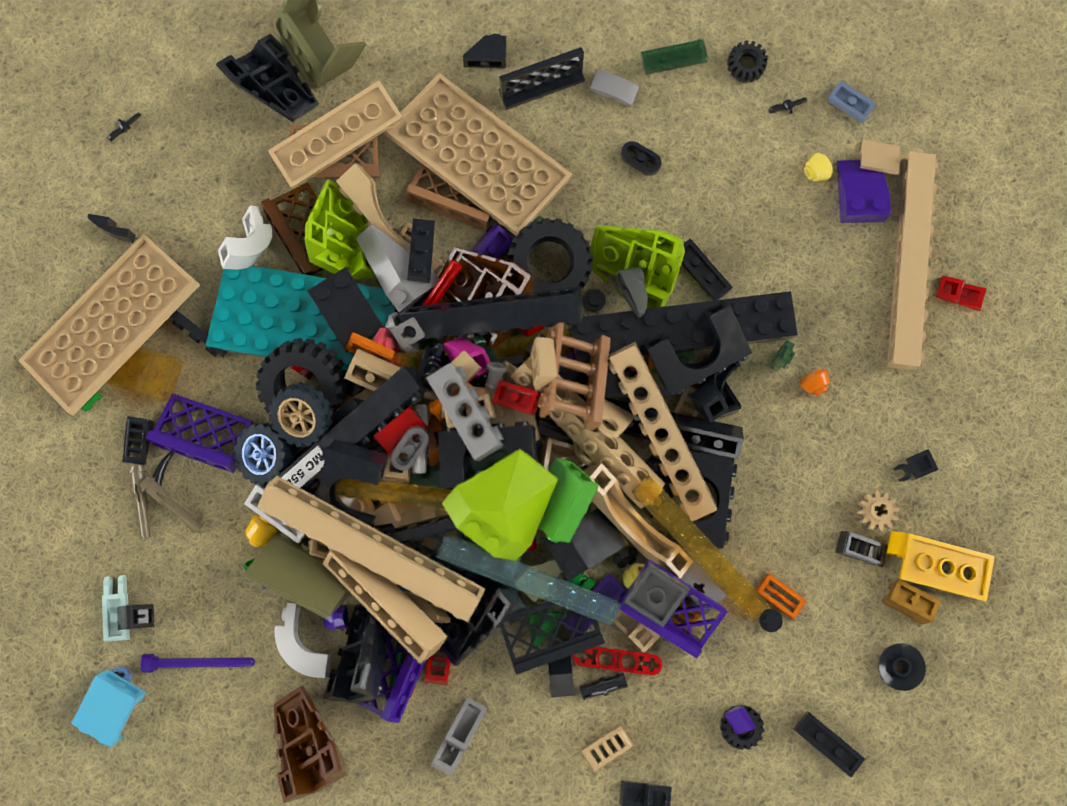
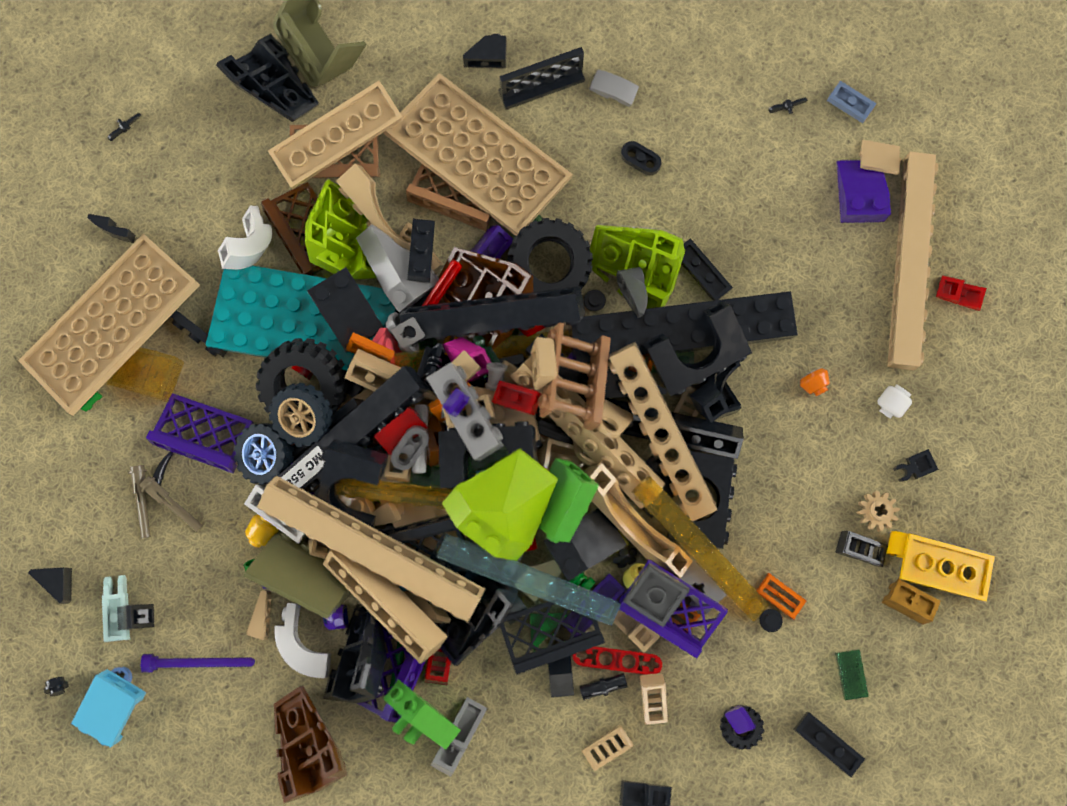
black slope [122,416,154,465] -> none
clear green plate [641,39,708,75] -> none
black tyre [727,40,768,83] -> none
clear green plate [769,340,795,372] -> none
light yellow cone [804,152,833,181] -> none
black dish [878,643,926,691] -> none
none -> black slope [28,567,72,604]
none -> black plate [44,677,69,697]
none -> tan slope [246,590,272,640]
none -> bright green piece [383,679,461,750]
none -> dark purple slope [443,388,470,417]
none -> tan slope [640,673,668,725]
none -> clear green plate [835,649,869,700]
none -> white head [877,384,912,419]

